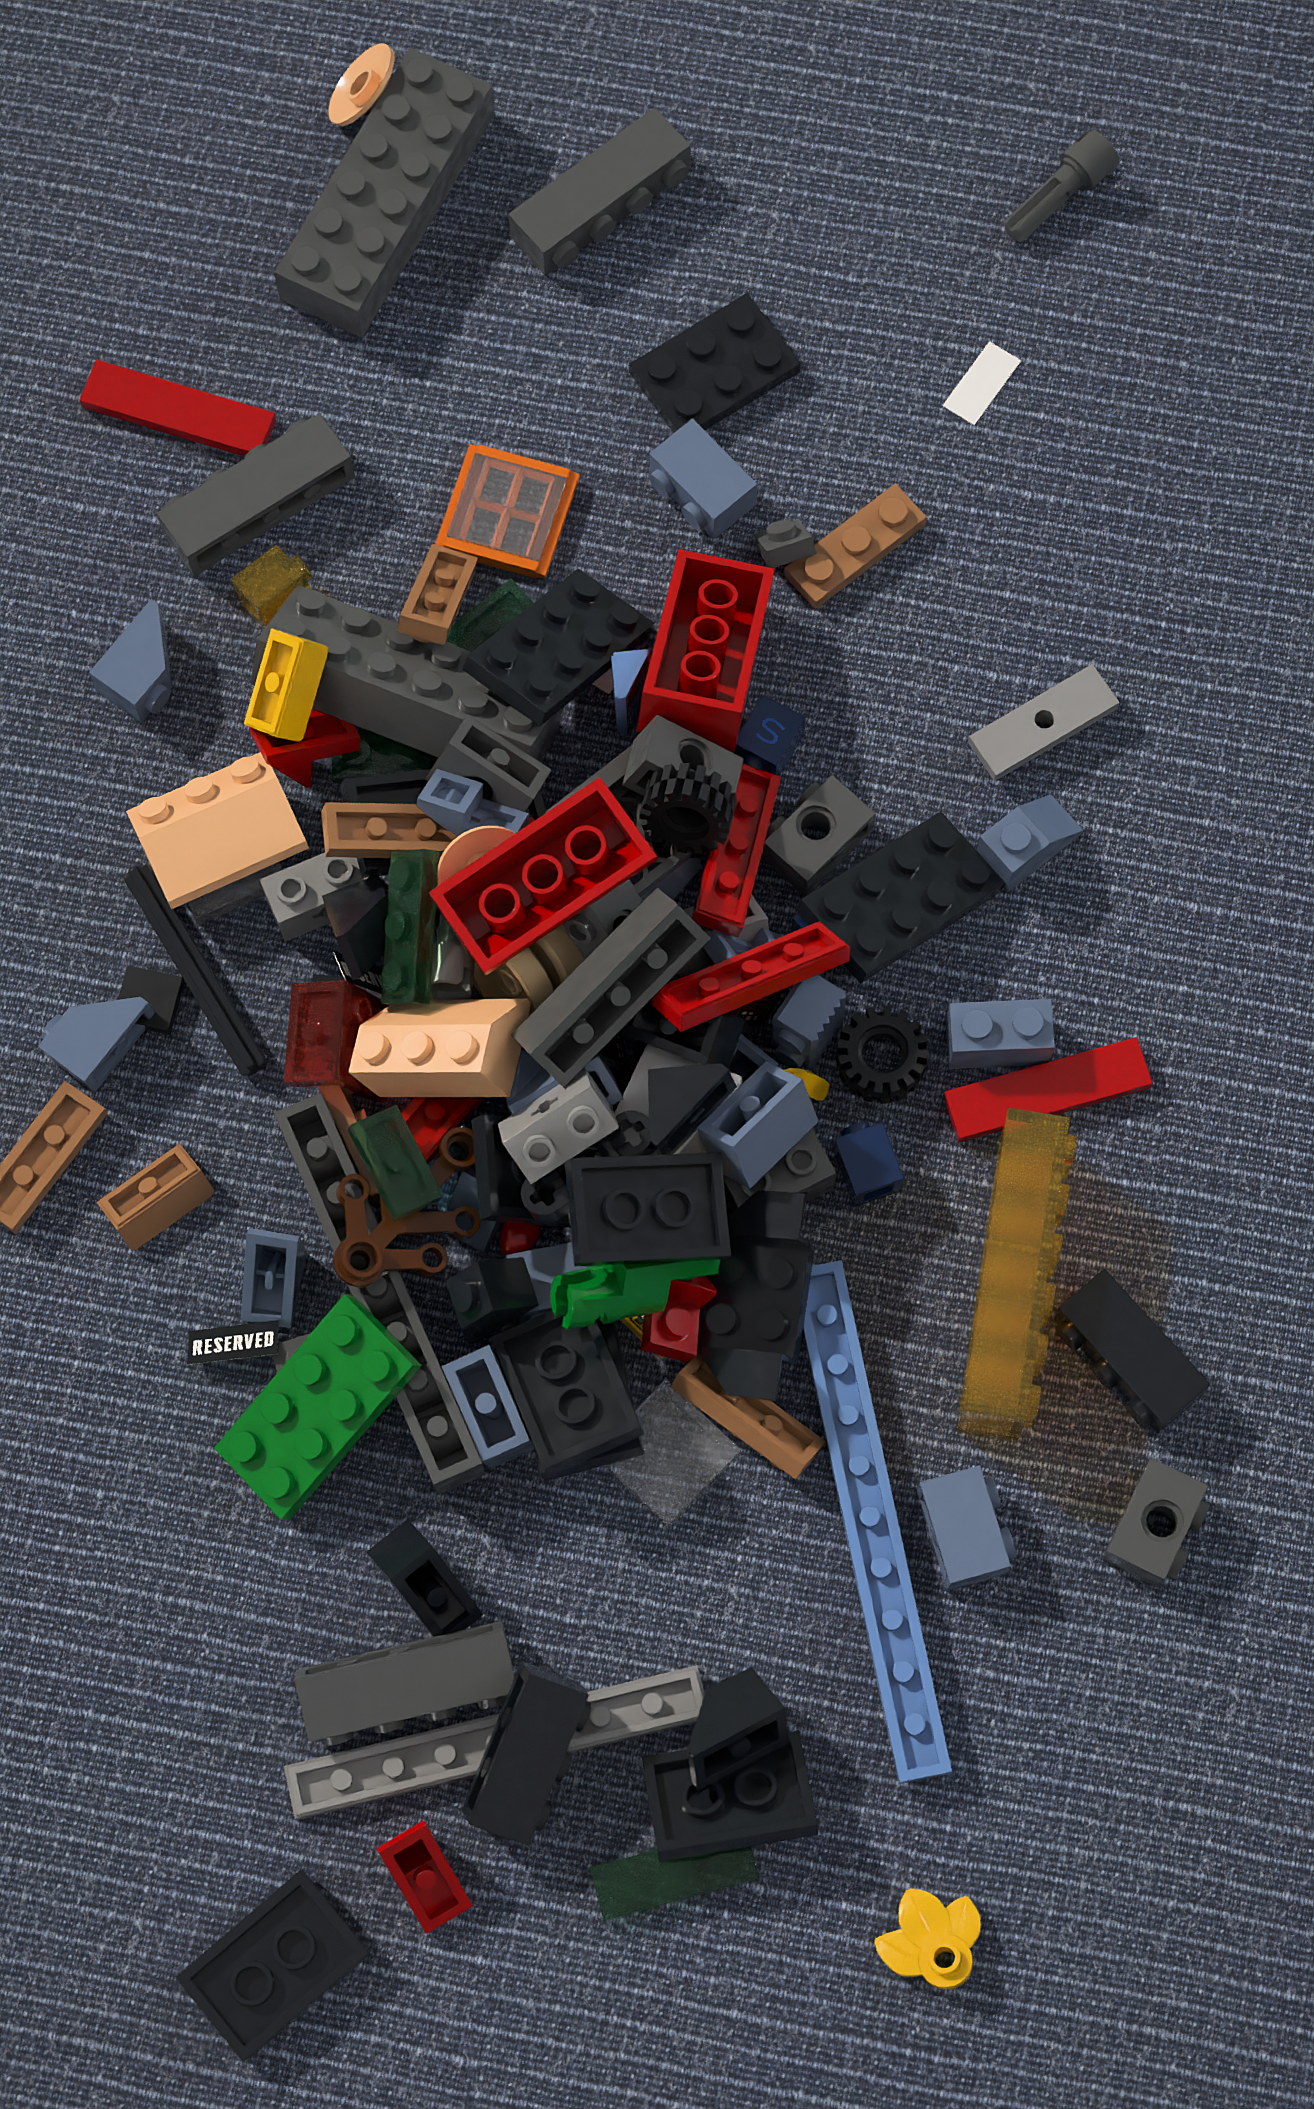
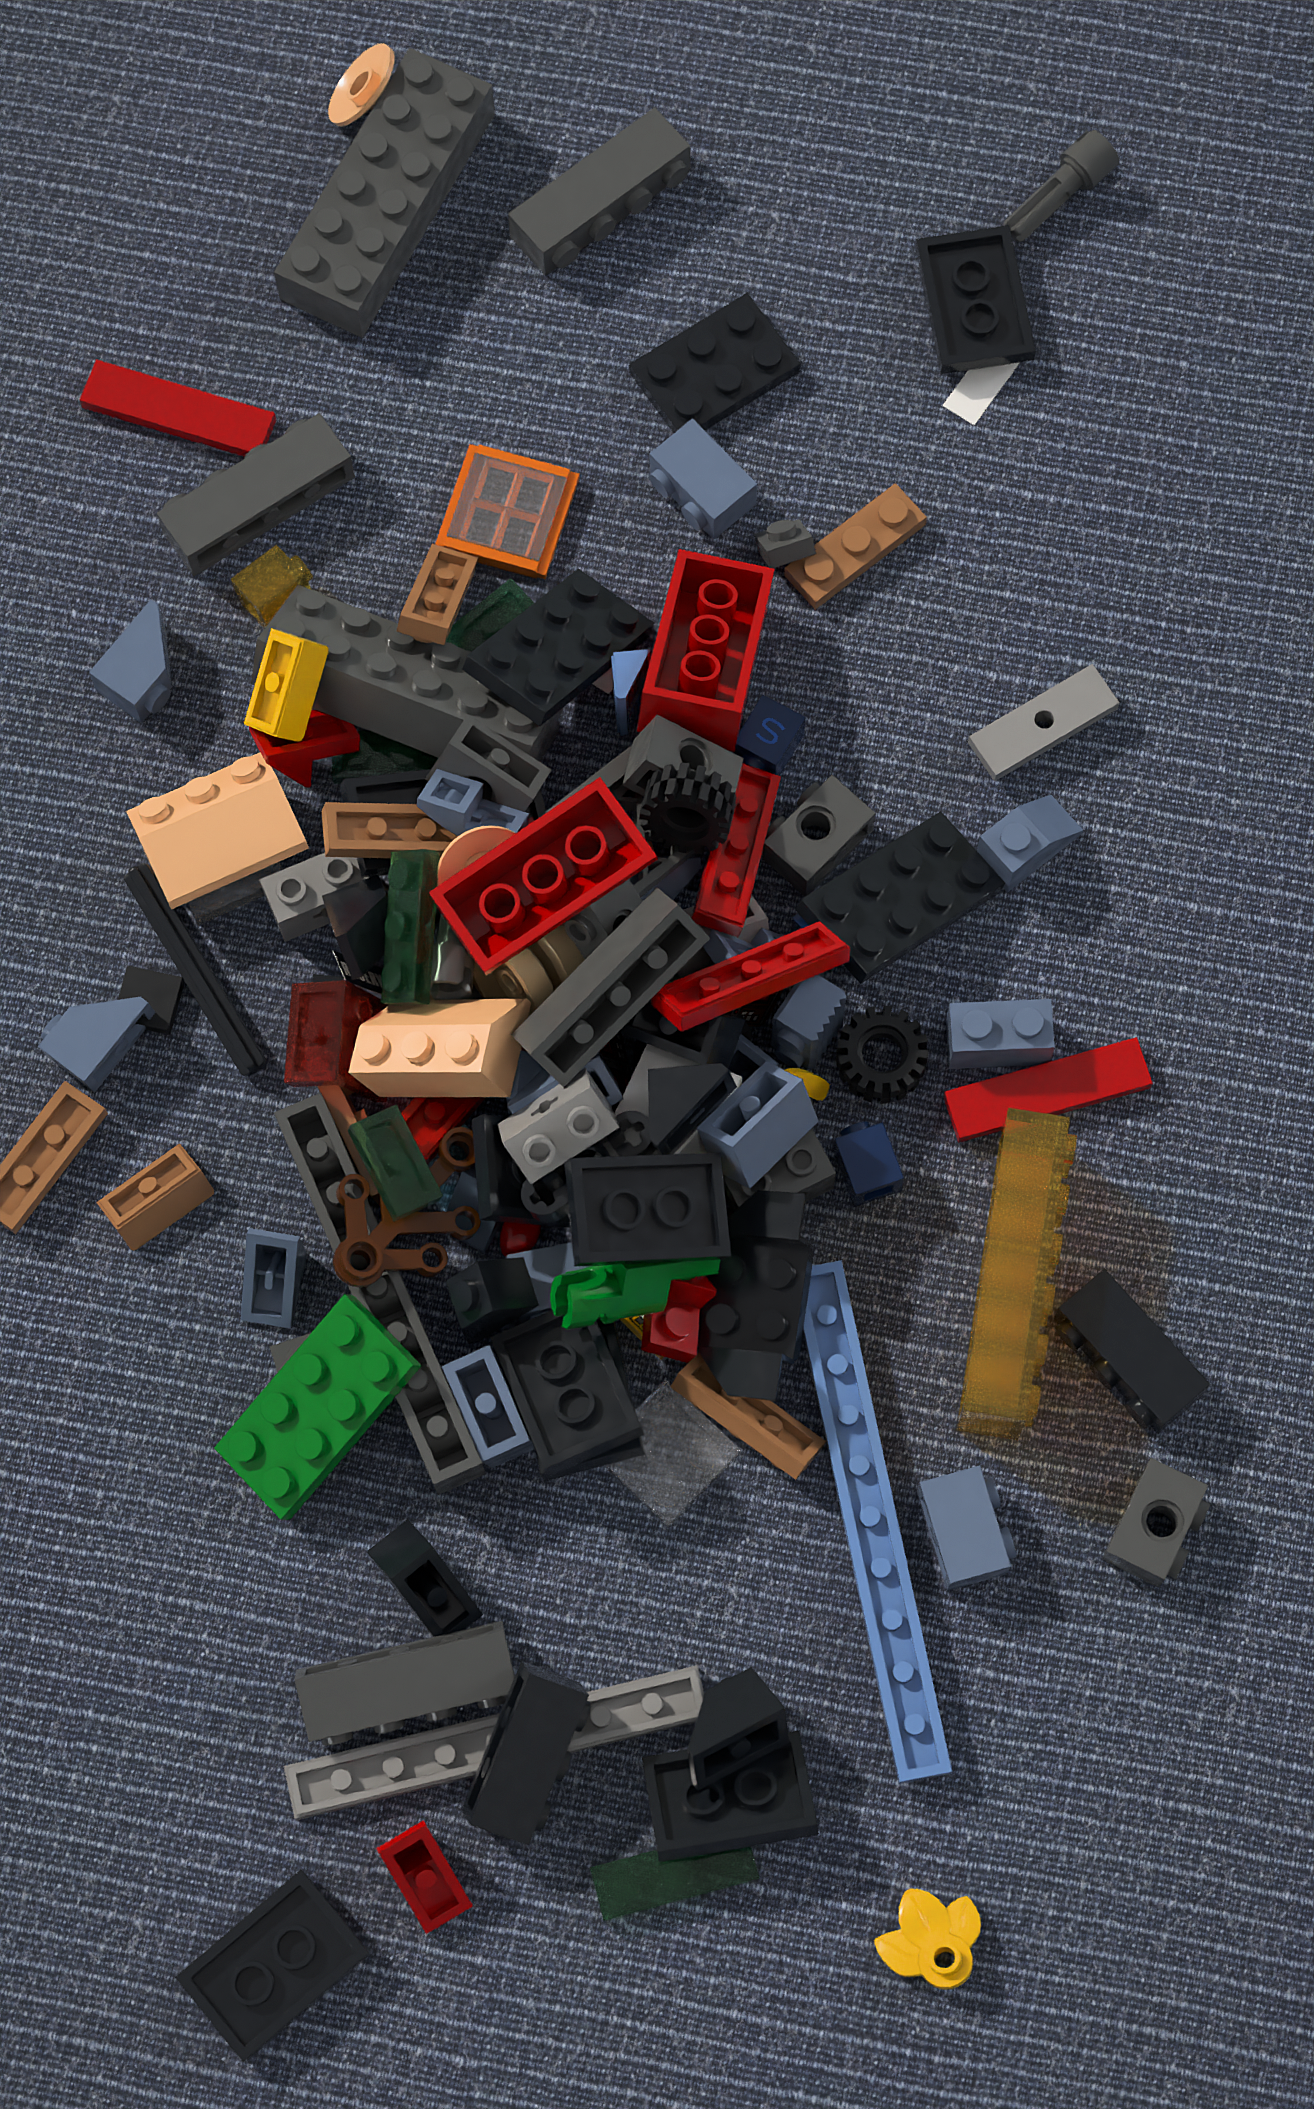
black sticker [187,1320,279,1365] -> none
none -> black plate [915,225,1036,374]

